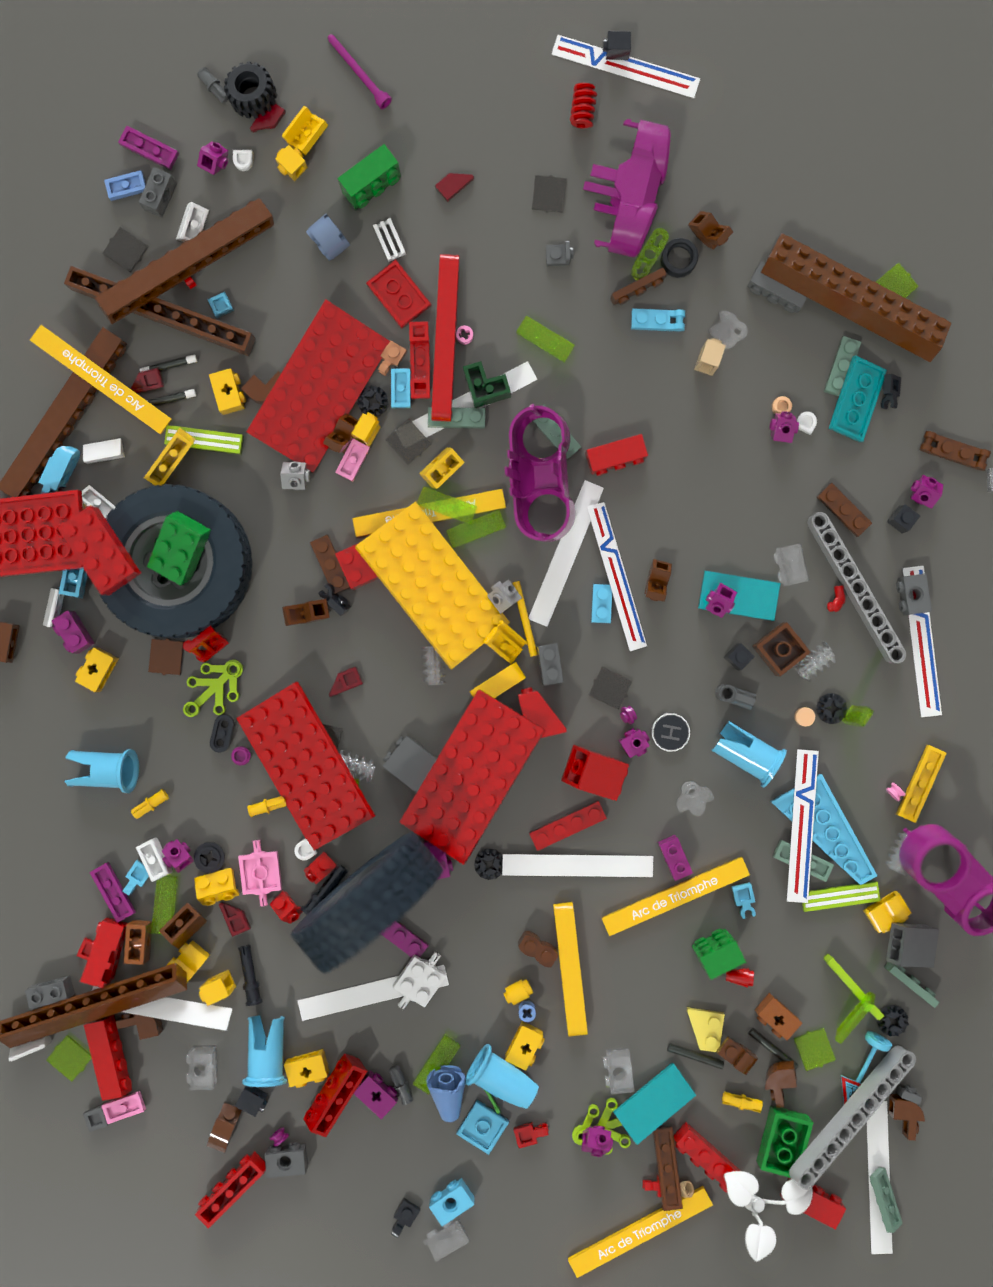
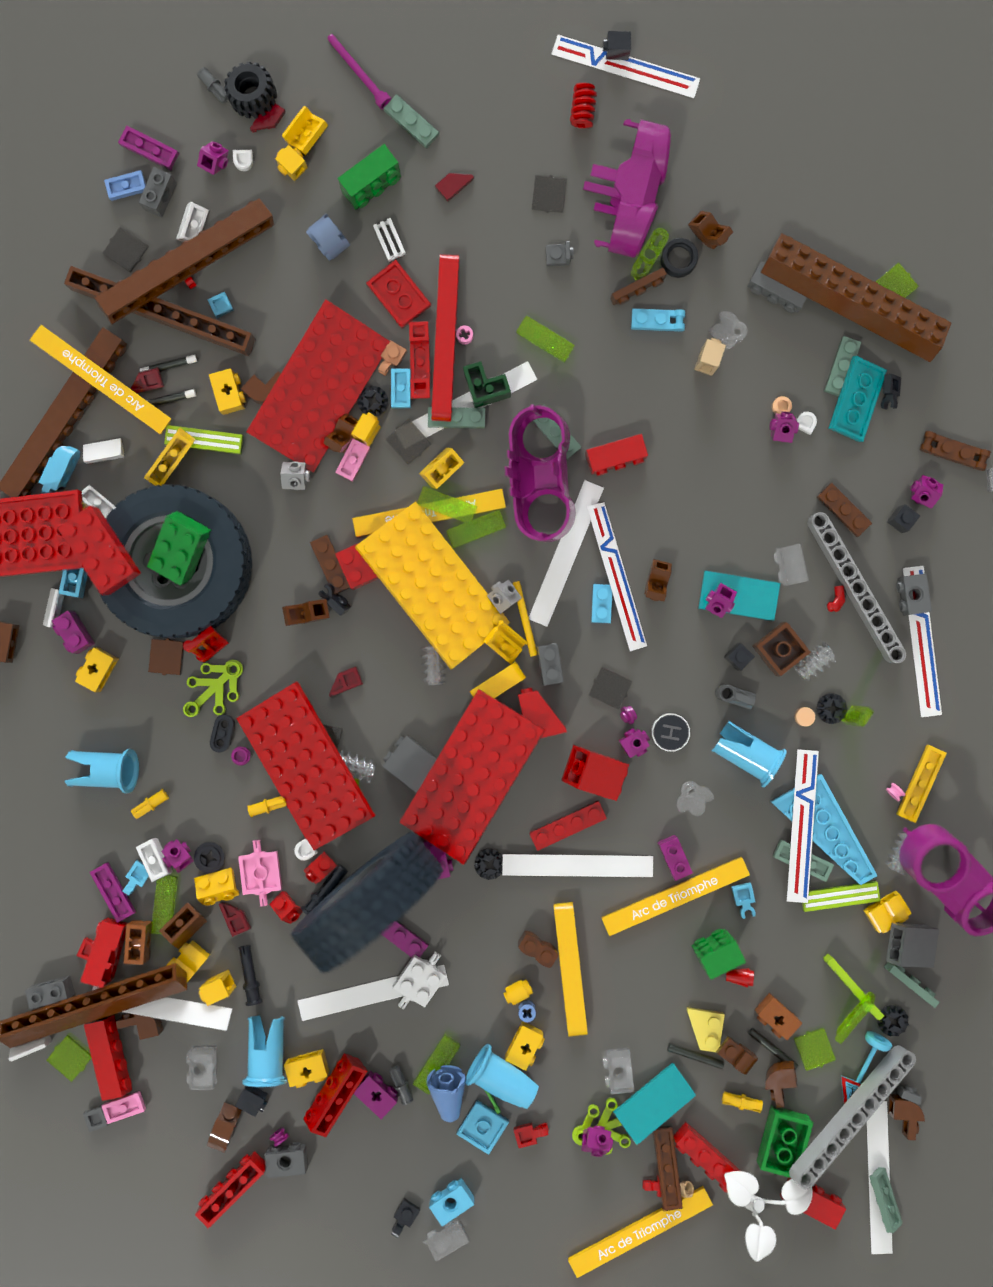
none -> sand green plate [384,94,439,149]

